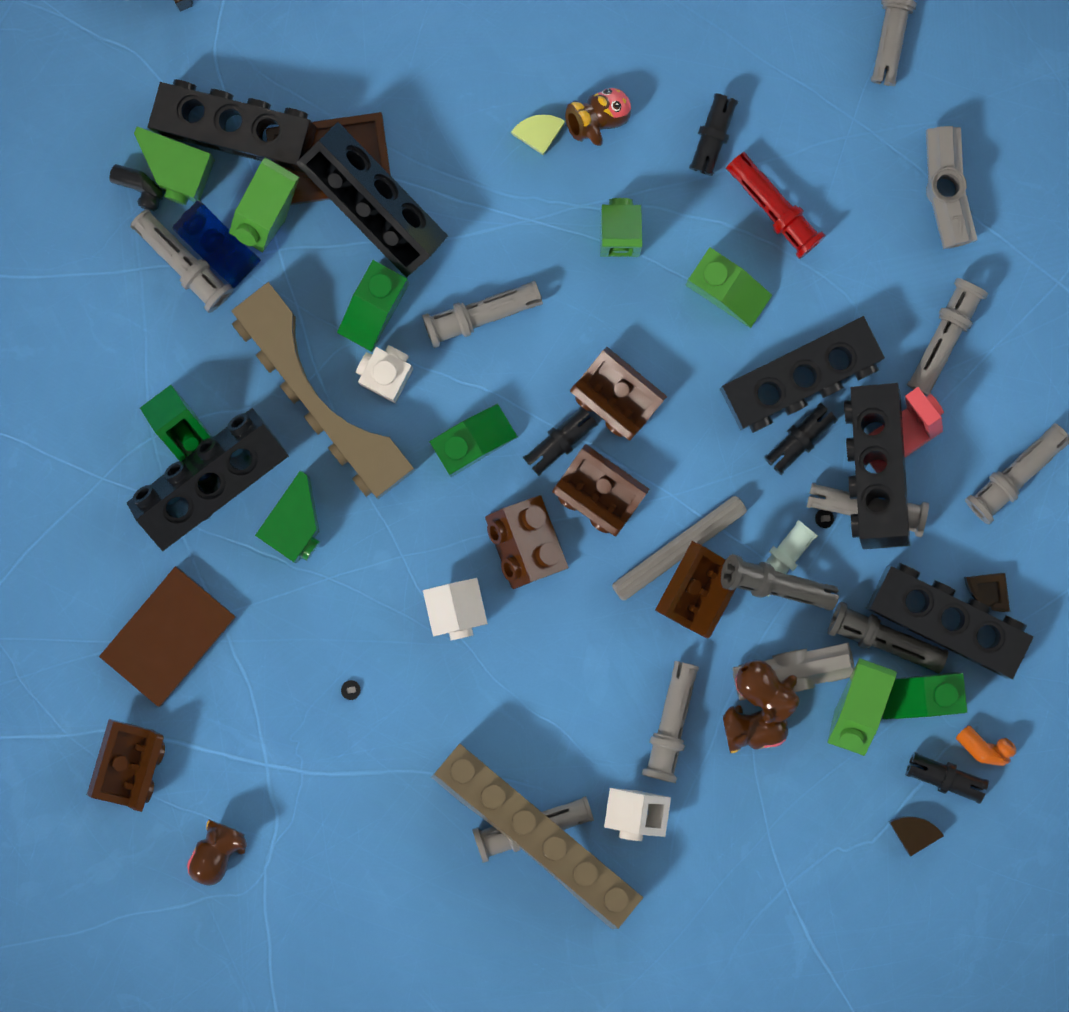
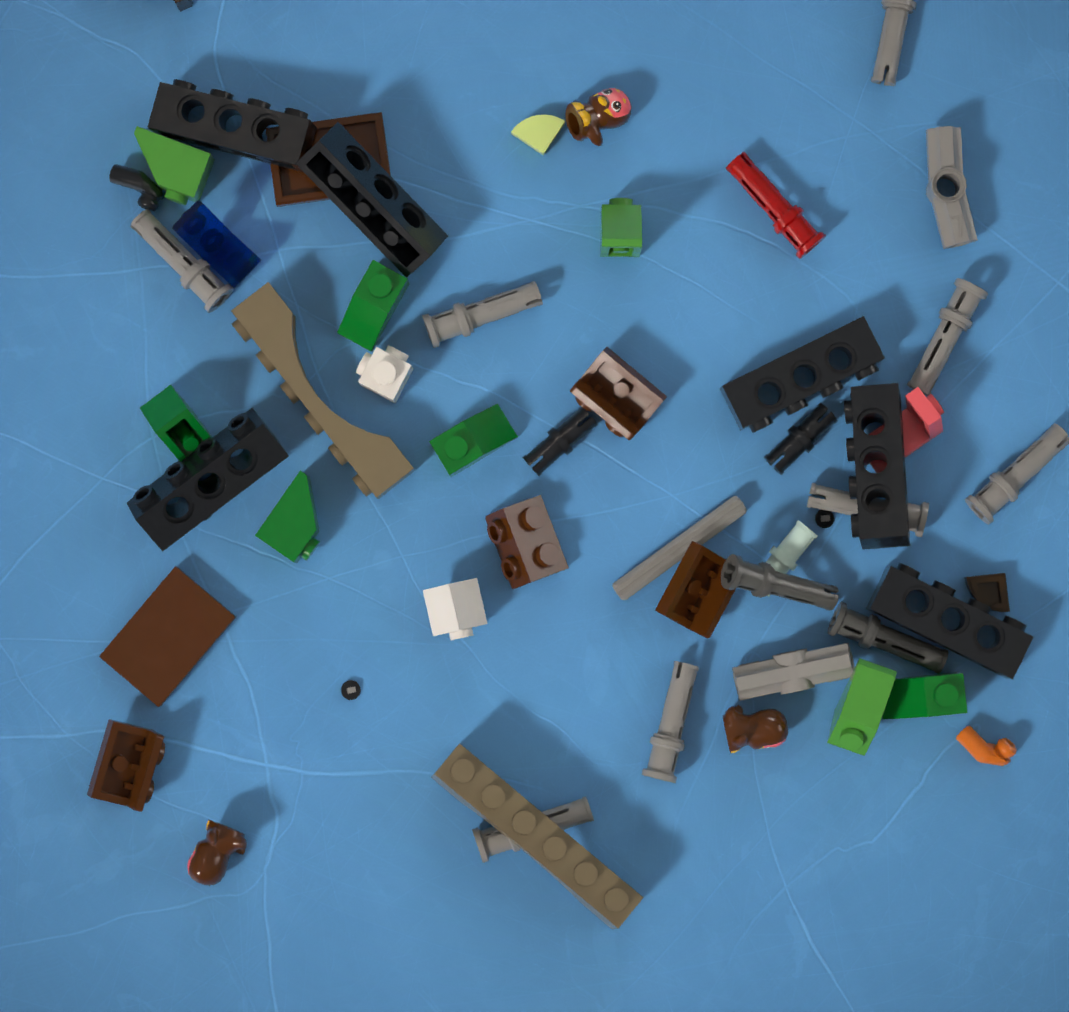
bright green slope [229,157,299,253] -> none
reddish brown bracket [552,444,650,536] -> none
white brick [604,788,671,841] -> none
bright green slope [686,247,772,328] -> none
black pin [689,93,738,176] -> none
reddish brown animal [735,660,800,723] -> none
dark brown tile [888,816,944,857] -> none
black pin [905,752,989,804] -> none

